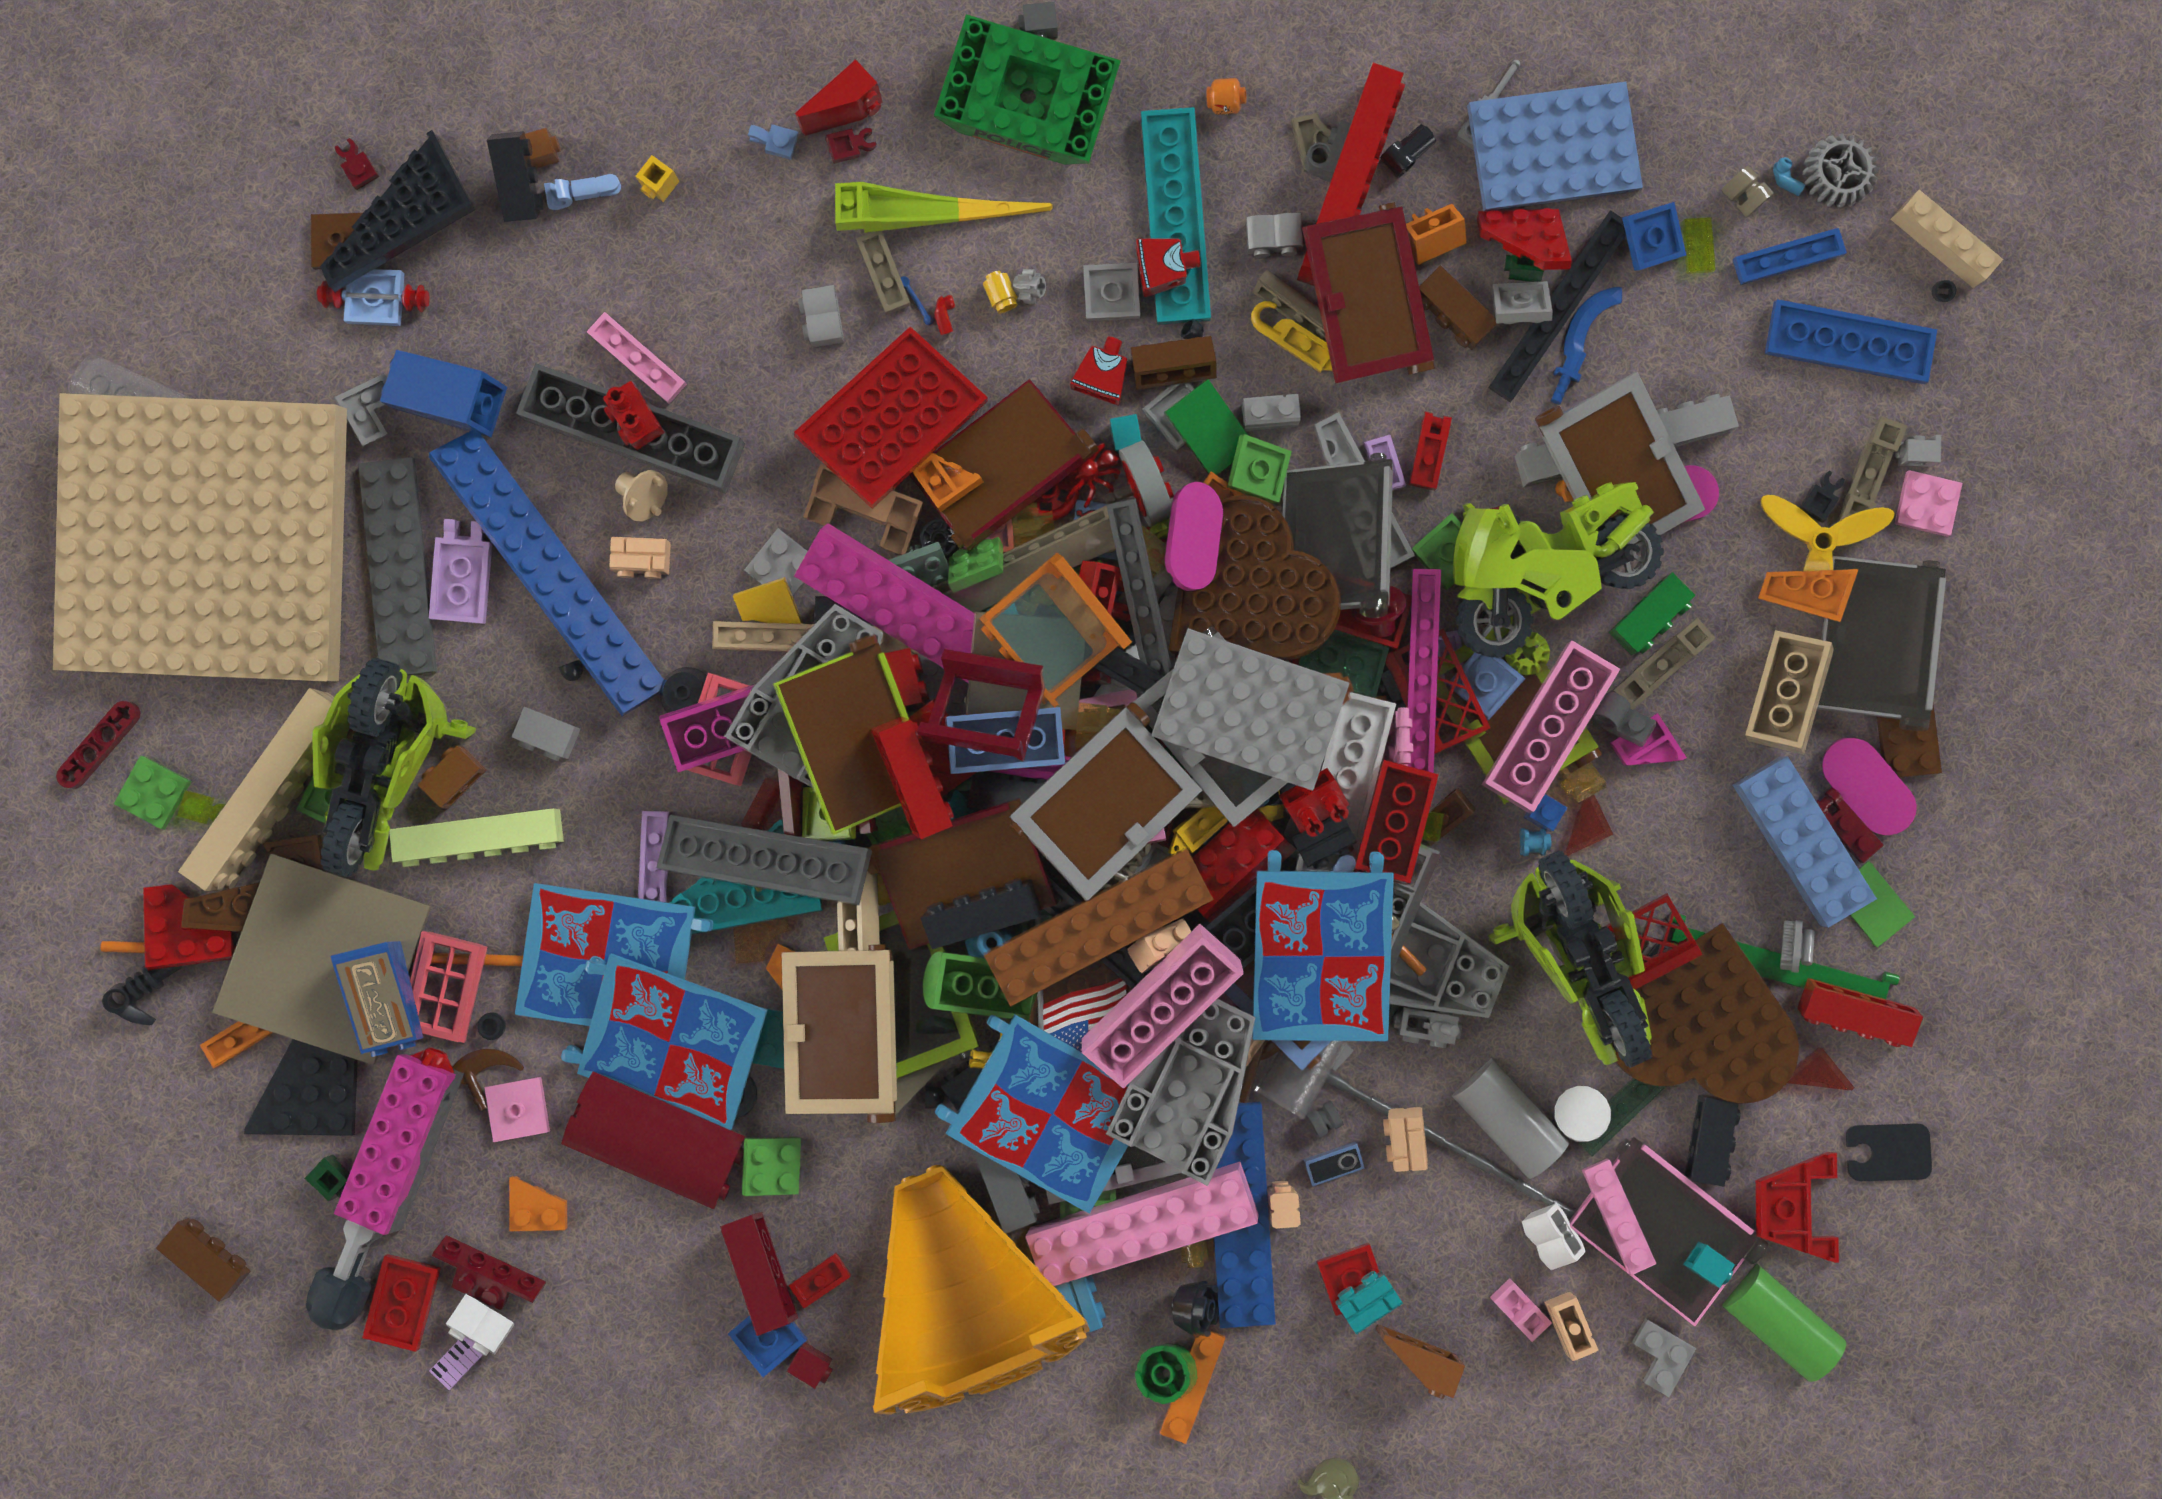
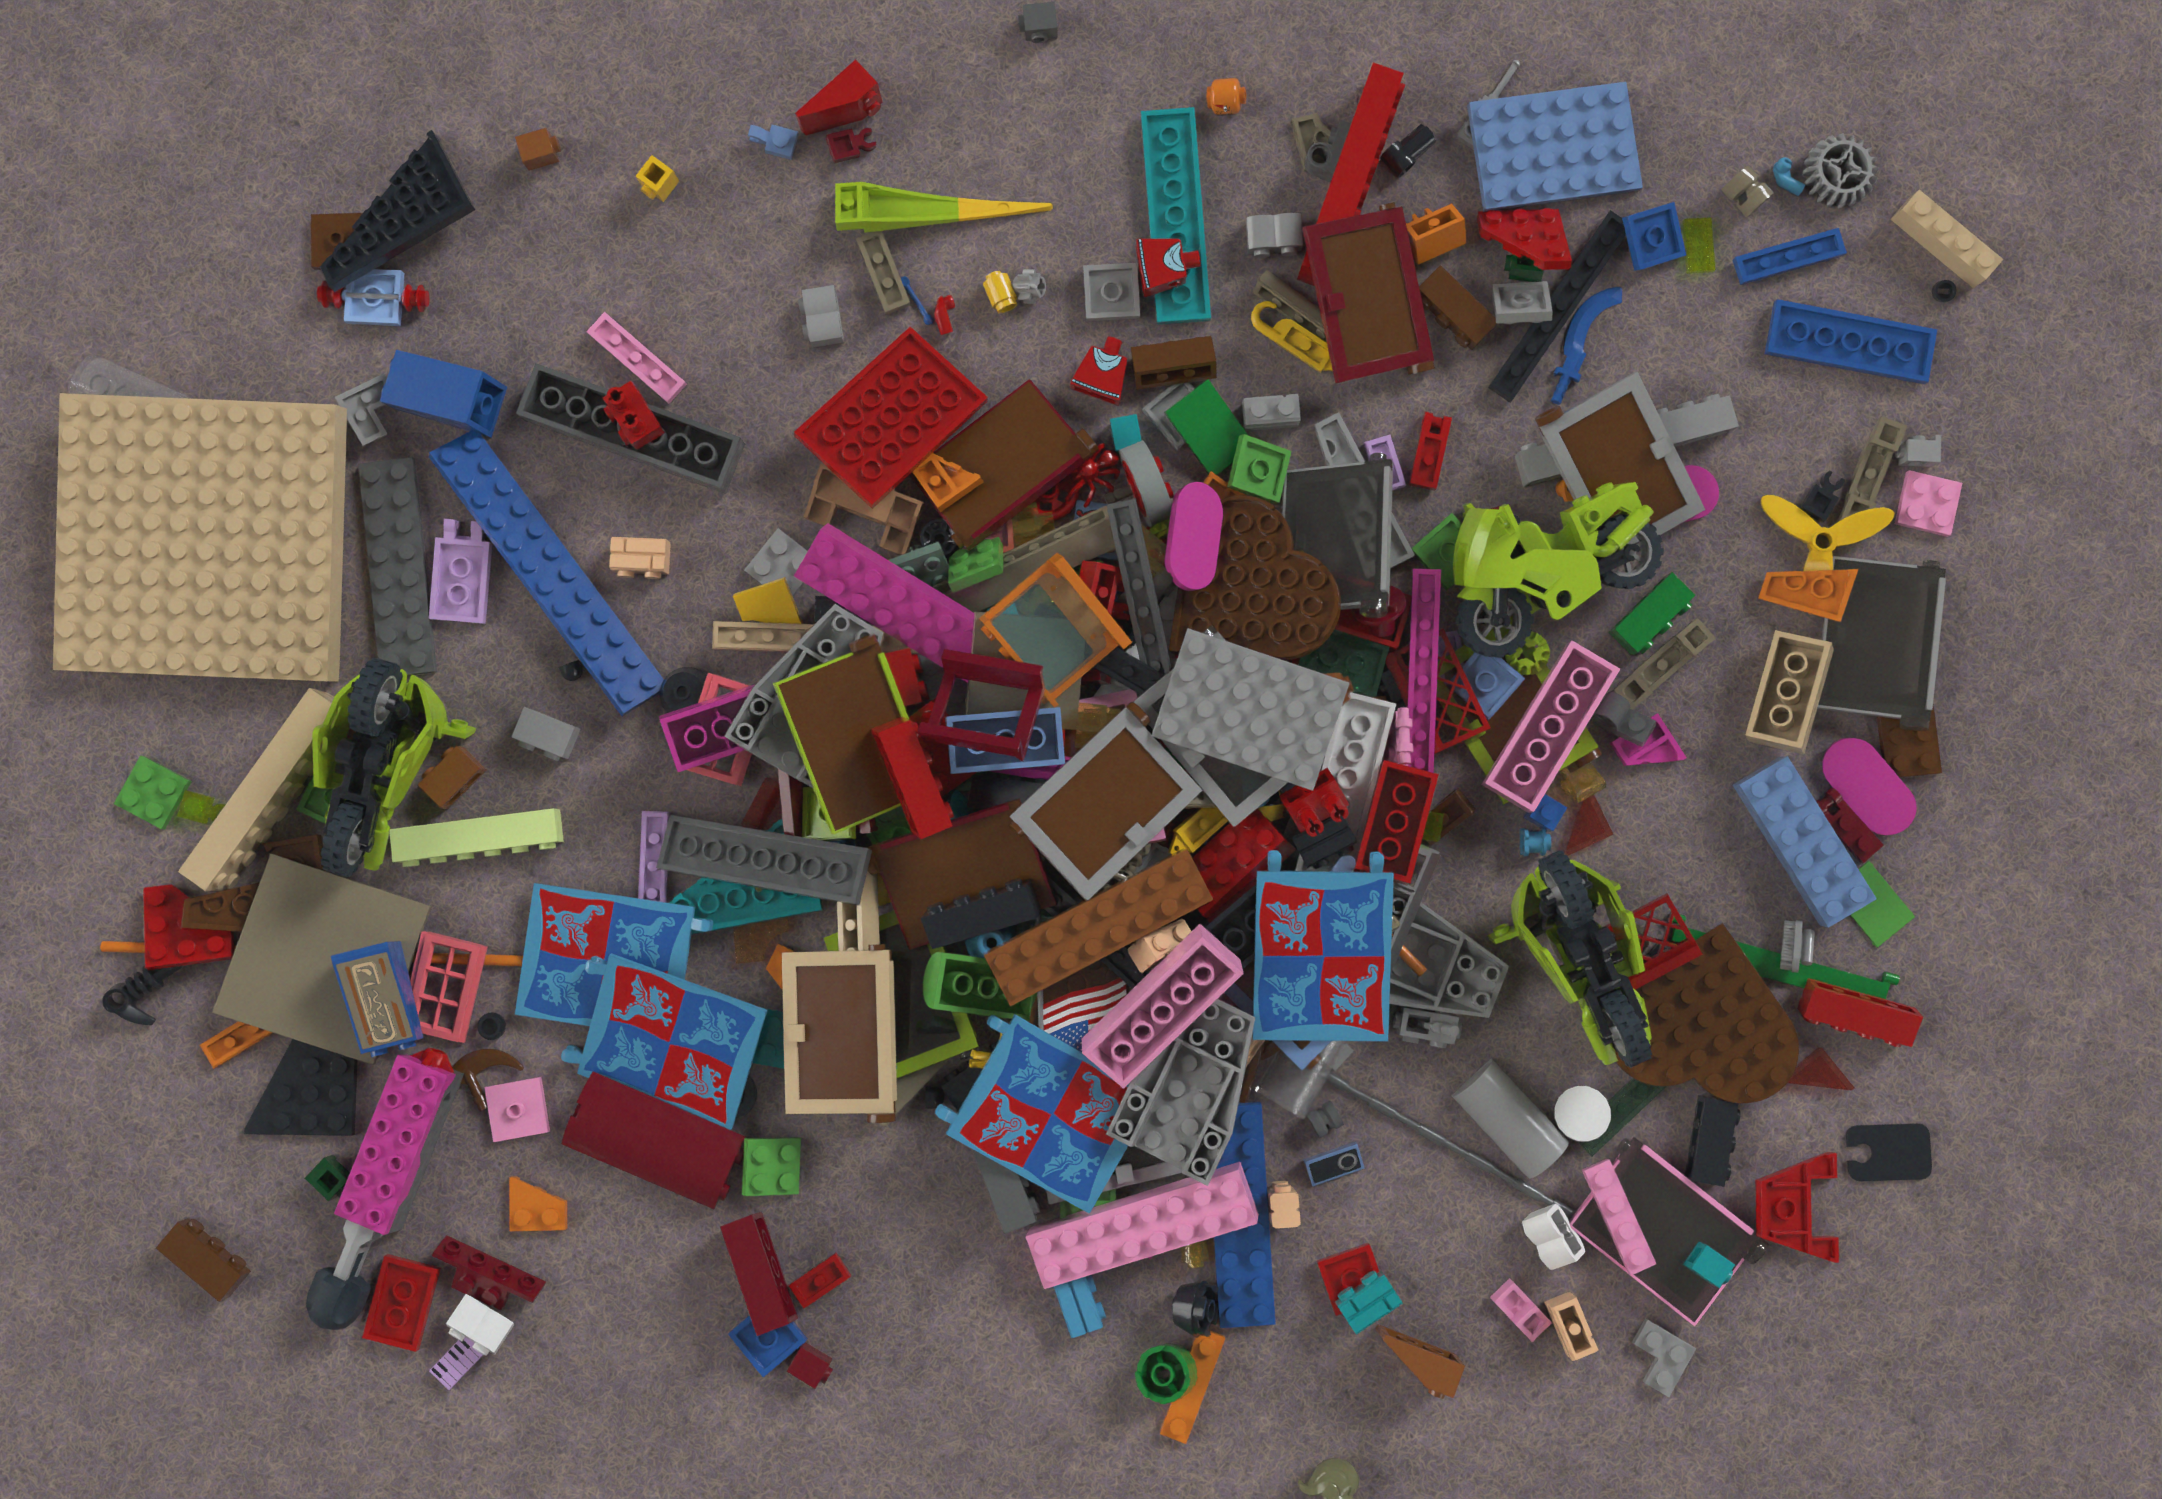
dark red beam [56,701,141,789] -> none
dark red plate [335,138,380,190] -> none
black brick [487,131,543,222] -> none
light blue piece [544,174,621,210] -> none
tan piece [615,470,668,521] -> none
light orange cone [873,1165,1090,1415] -> none
green slope [934,14,1121,165] -> none
black hinge [1180,319,1204,339] -> none
light nougat brick [1383,1107,1428,1172] -> none
bright green brick [1721,1264,1846,1382] -> none

